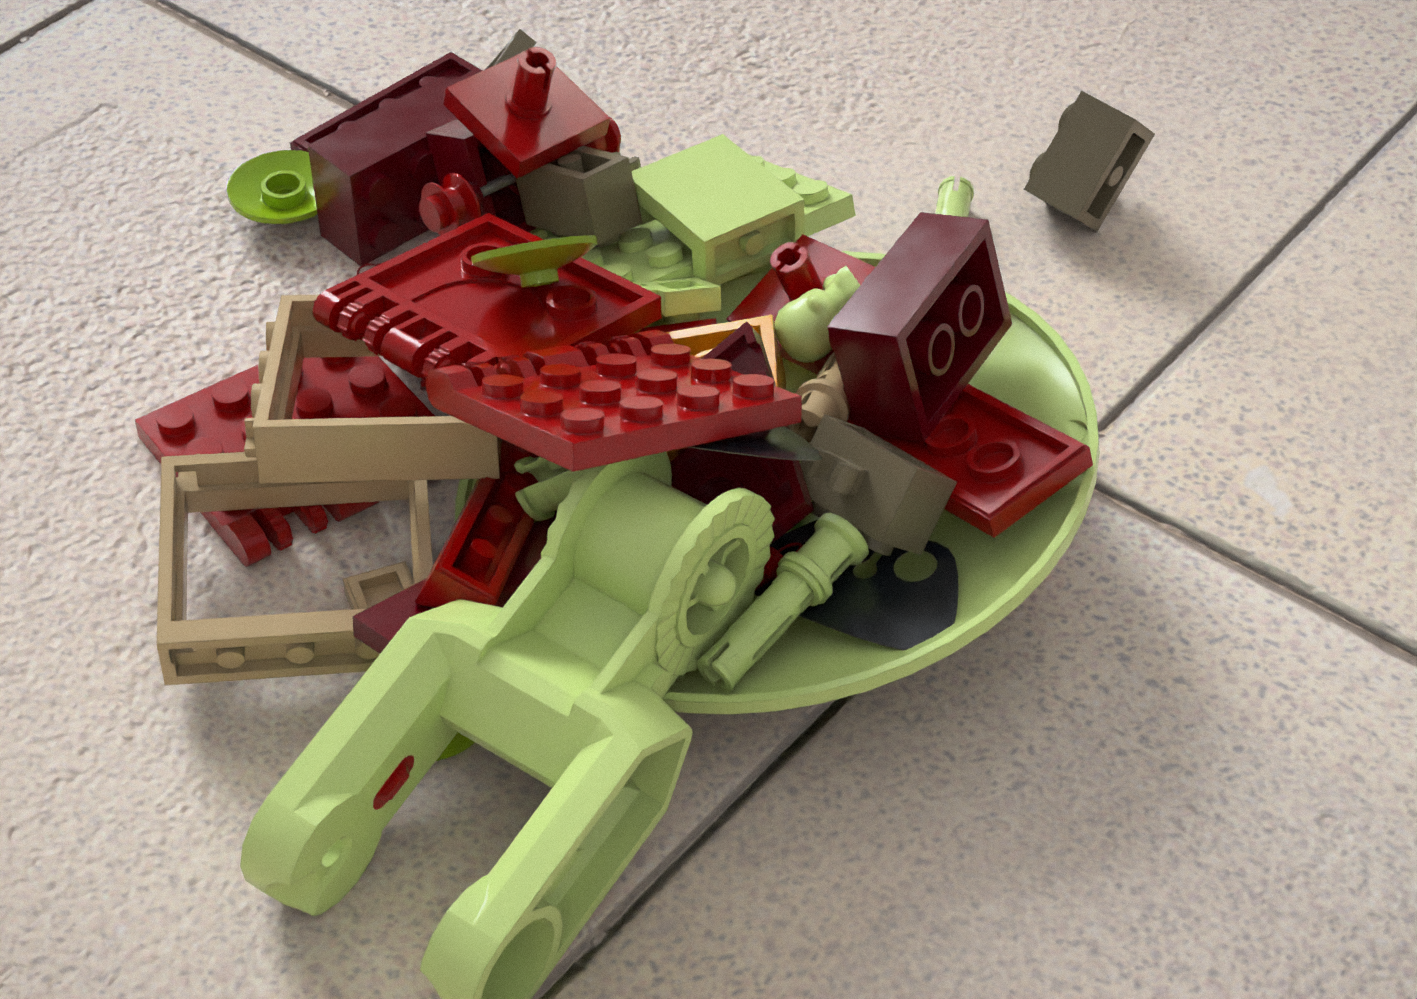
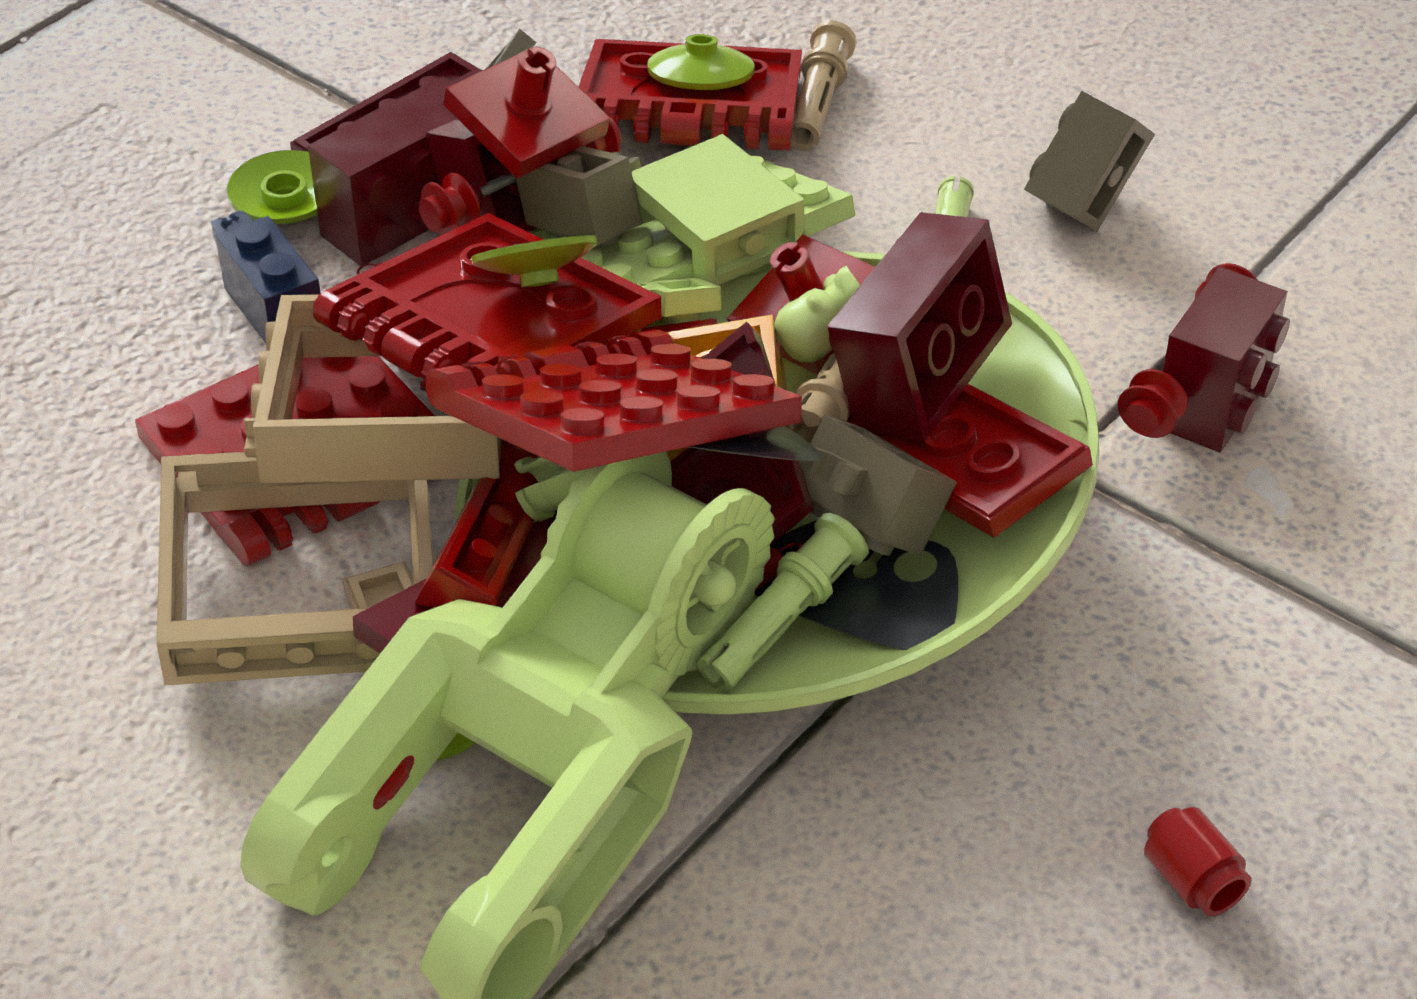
none -> dark blue hinge [211,210,320,343]
none -> red hinge [578,39,802,151]
none -> lime dish [648,34,754,90]
none -> tan pin [792,20,857,150]
none -> dark red brick [1117,263,1290,453]
none -> red brick [1144,807,1252,917]

